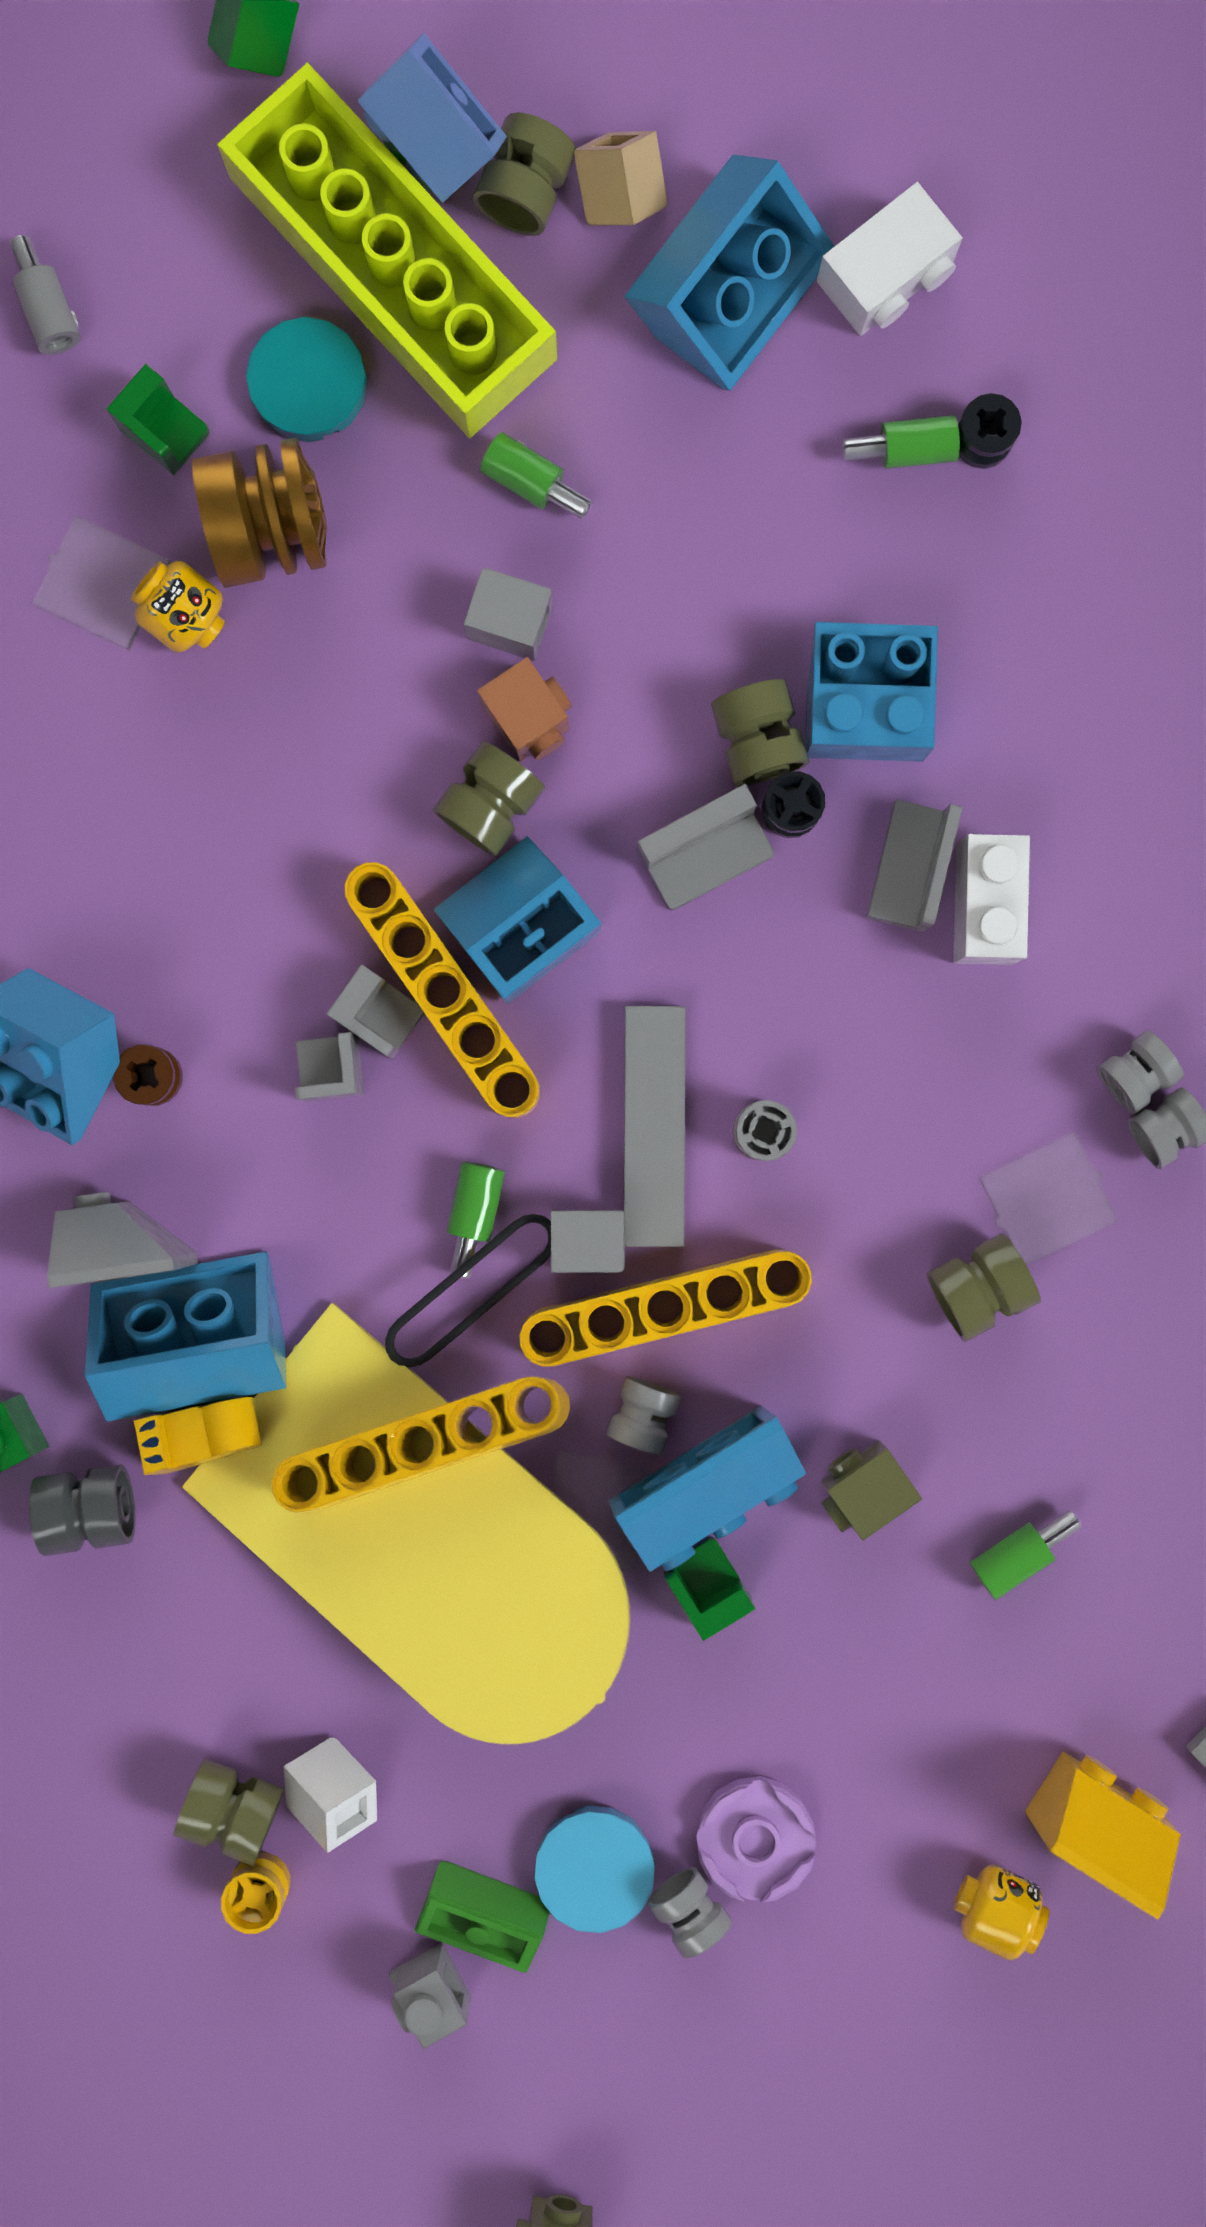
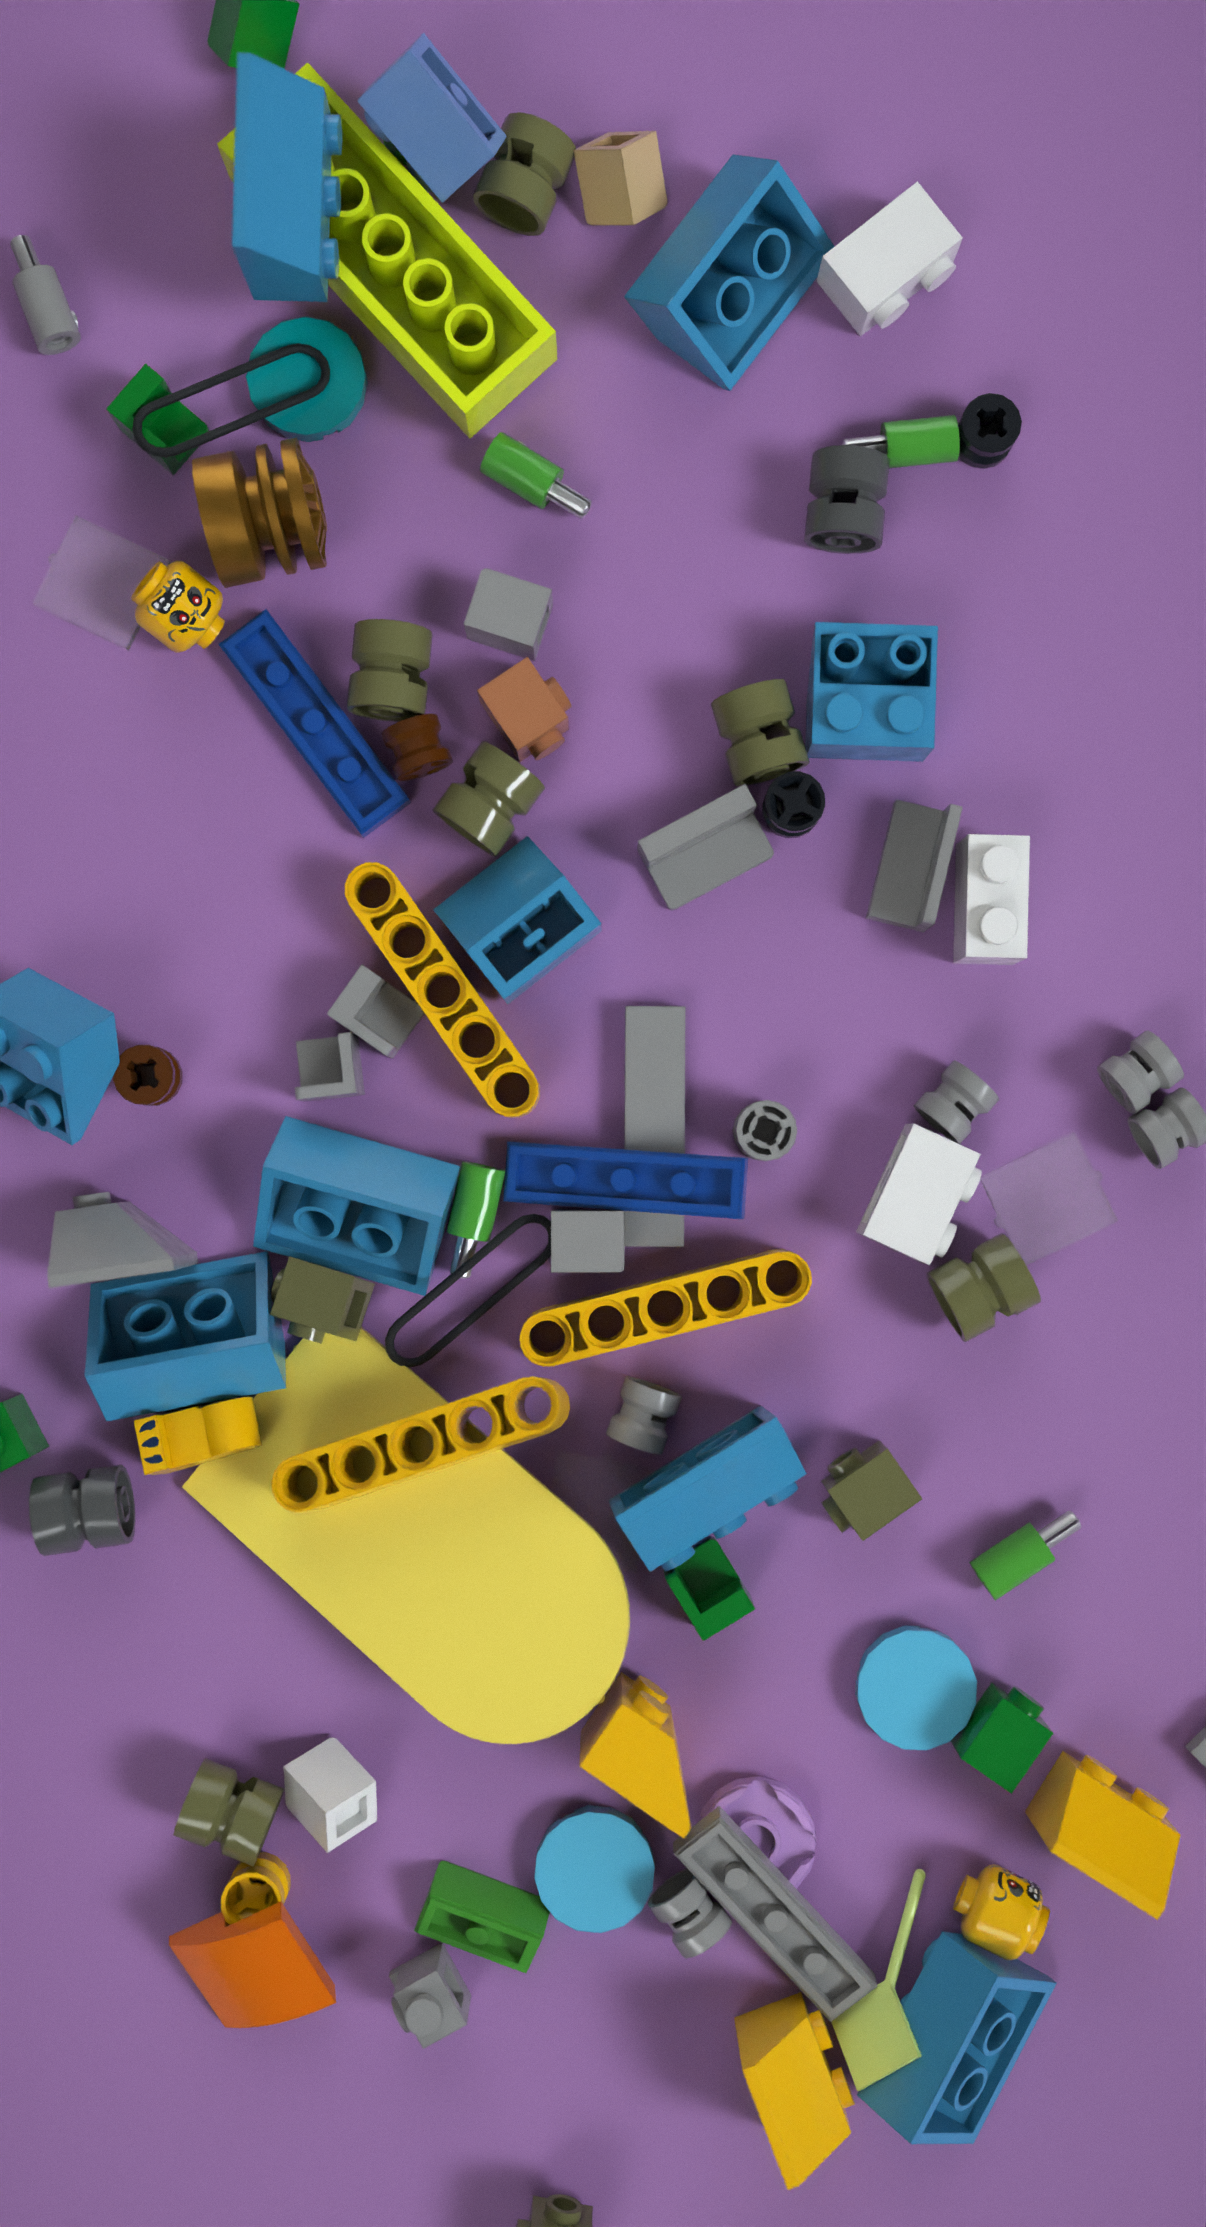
none -> black piece [132,343,330,458]
none -> orange slope [169,1901,336,2028]
none -> blue tile [218,609,411,838]
none -> dark azure slope [232,53,342,302]
none -> dark azure slope [253,1116,460,1296]
none -> olive brick [270,1256,375,1344]
none -> olive wheel [347,619,433,722]
none -> reddish brown wheel [381,713,453,781]
none -> blue tile [503,1142,748,1219]
none -> yellow slope [579,1672,691,1839]
none -> light grey tile [673,1806,877,2022]
none -> yellow slope [734,1992,855,2190]
none -> dark grey wheel [804,445,890,554]
none -> yellowish green piece [832,1869,926,2091]
none -> medium azure tile [855,1626,977,1750]
none -> white brick [856,1123,982,1265]
none -> dark azure slope [857,1931,1057,2144]
none -> light grey wheel [913,1060,999,1144]
none -> green brick [951,1682,1053,1794]

